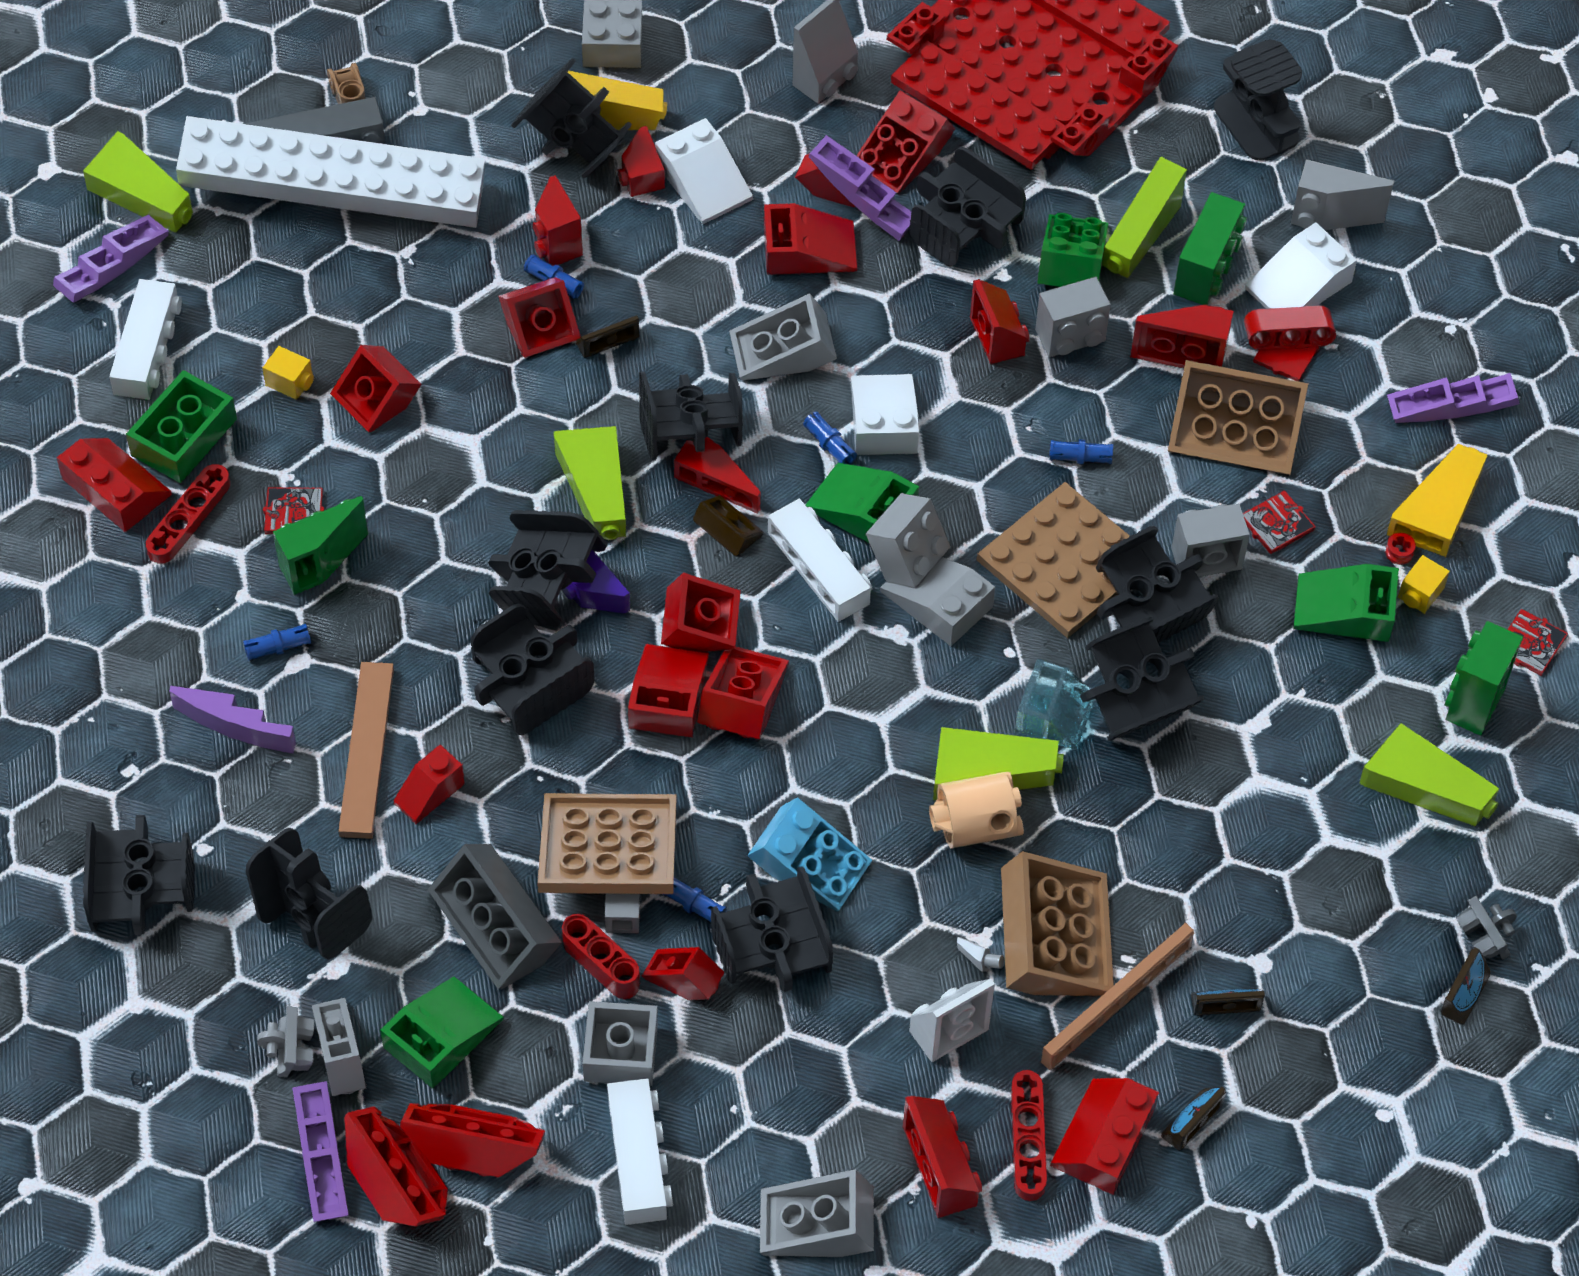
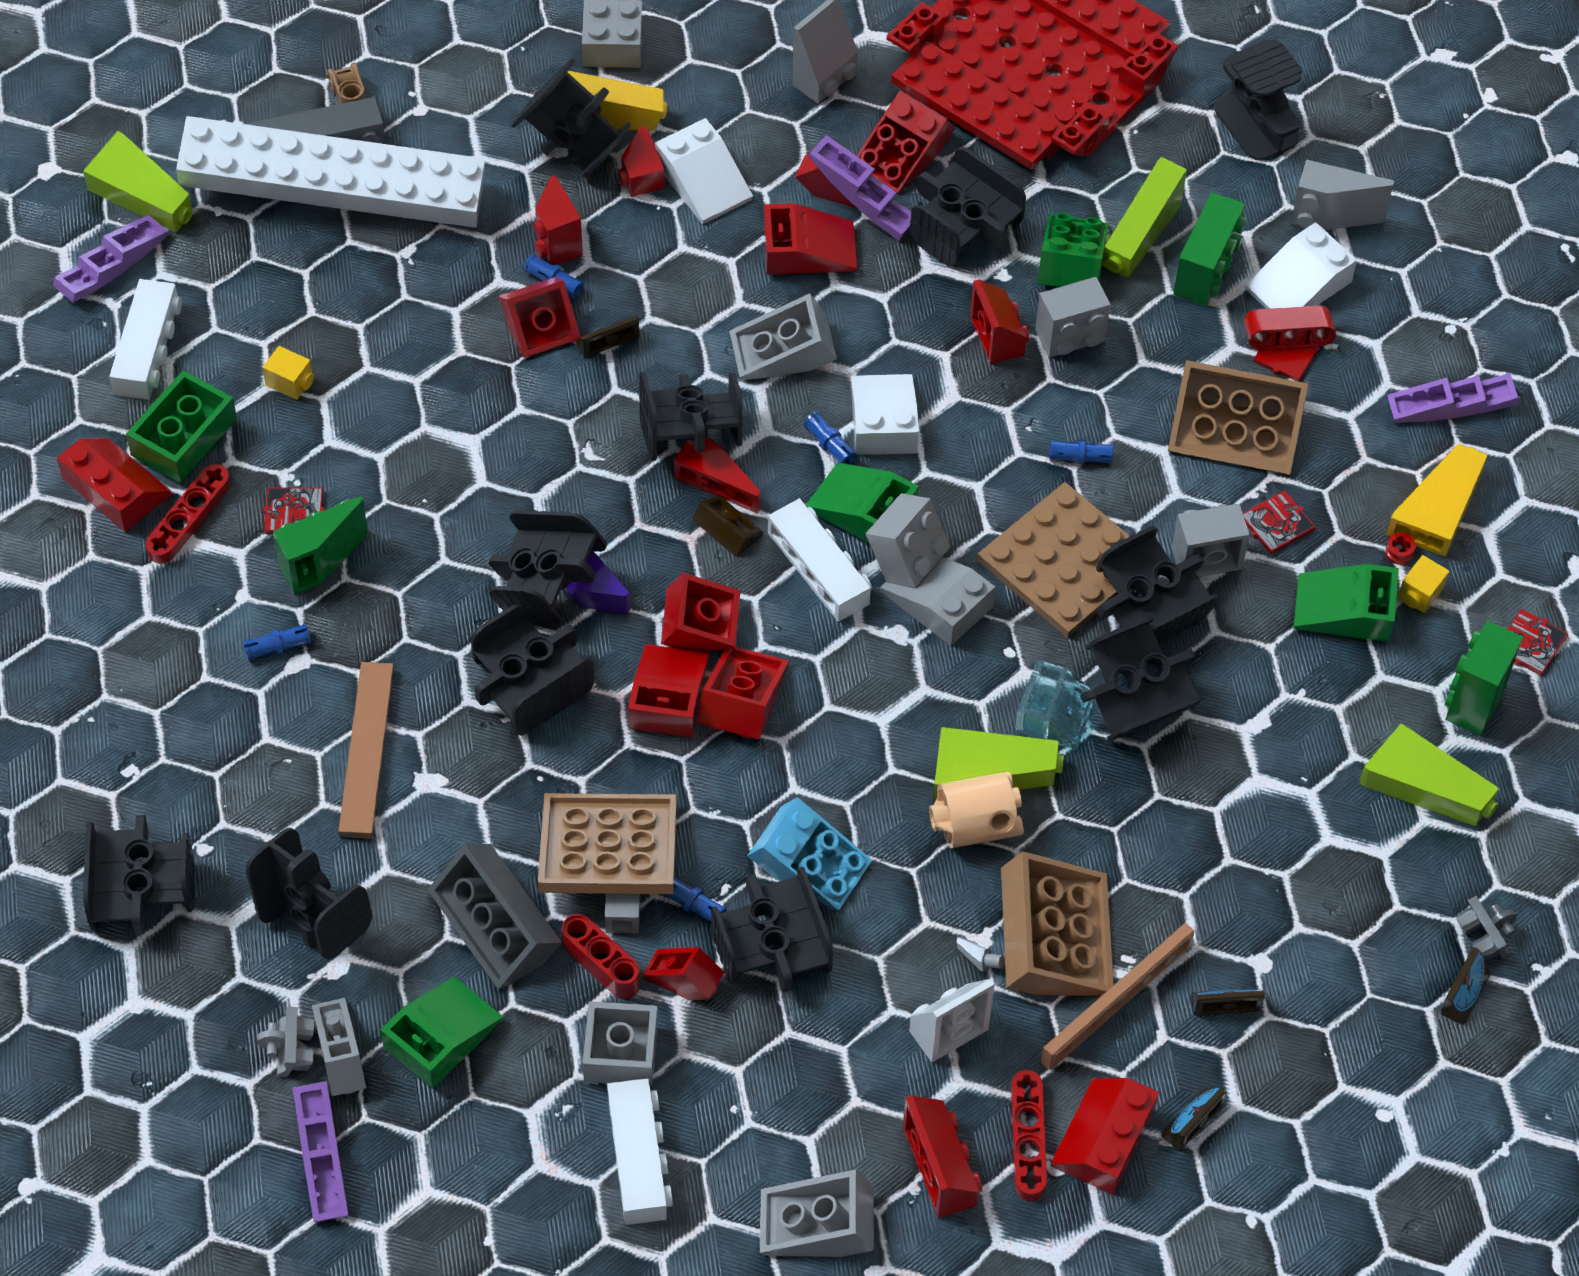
medium lavender slope [169,686,296,753] -> none
red slope [330,345,422,432] -> none
red wedge [344,1106,448,1226] -> none
red slope [393,744,465,824] -> none
red wedge [400,1103,545,1177] -> none
lime slope [554,426,626,540] -> none
red slope [1130,305,1234,368] -> none

